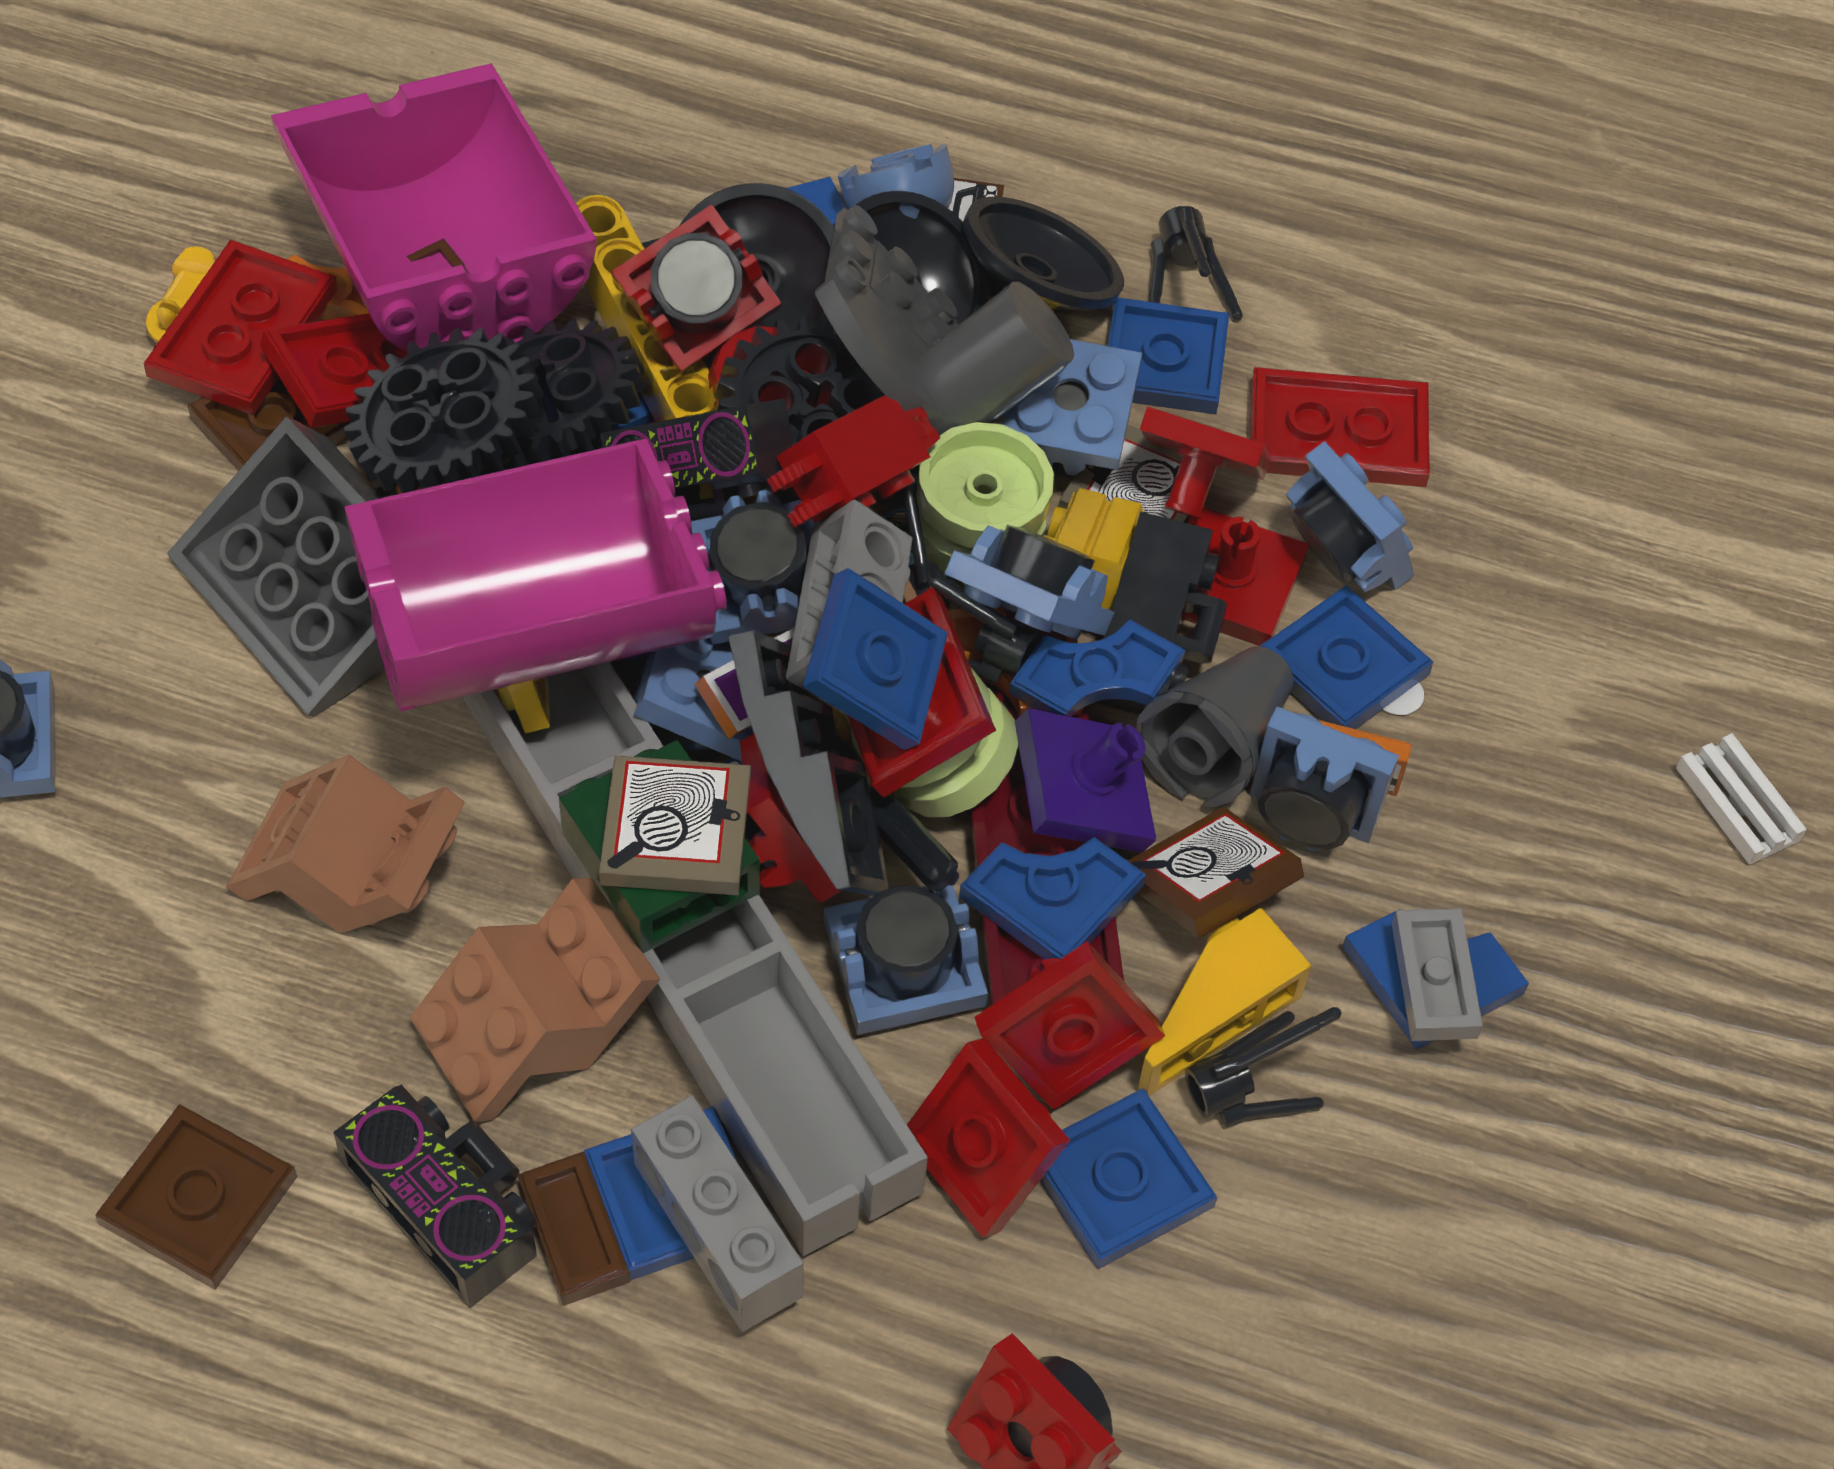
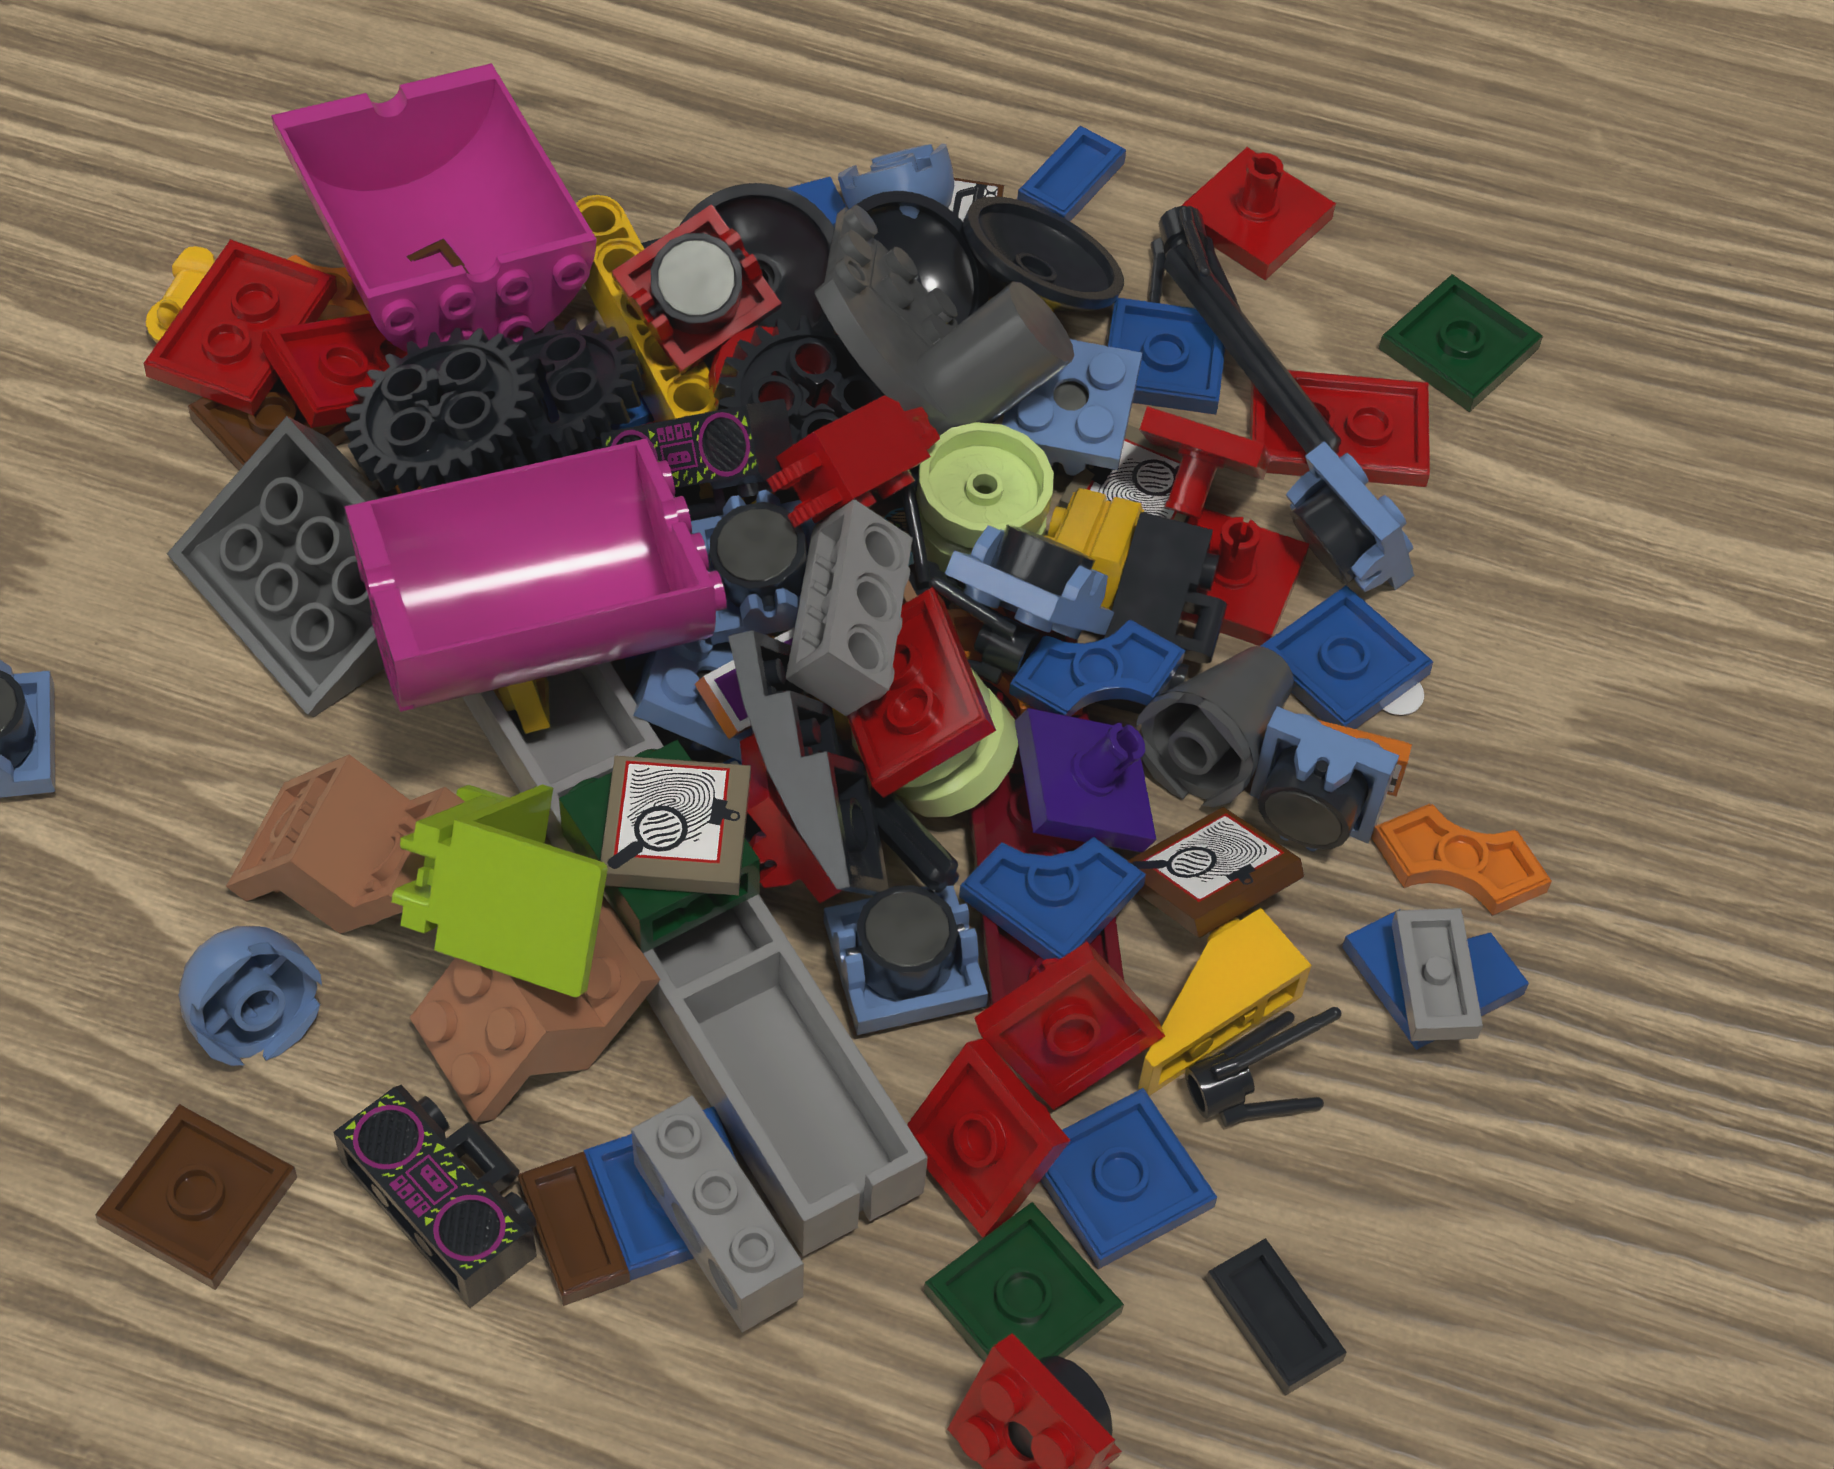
blue tile [803,568,948,750] -> none
white tile [1676,733,1807,865] -> none
none -> medium blue cylinder [178,926,322,1066]
none -> lime piece [391,784,608,997]
none -> dark green tile [924,1202,1124,1362]
none -> blue tile [1017,125,1126,221]
none -> black axle [1164,243,1341,454]
none -> red tile [1181,147,1336,280]
none -> black tile [1205,1238,1347,1396]
none -> orange tile [1371,804,1552,916]
none -> dark green tile [1379,274,1543,412]

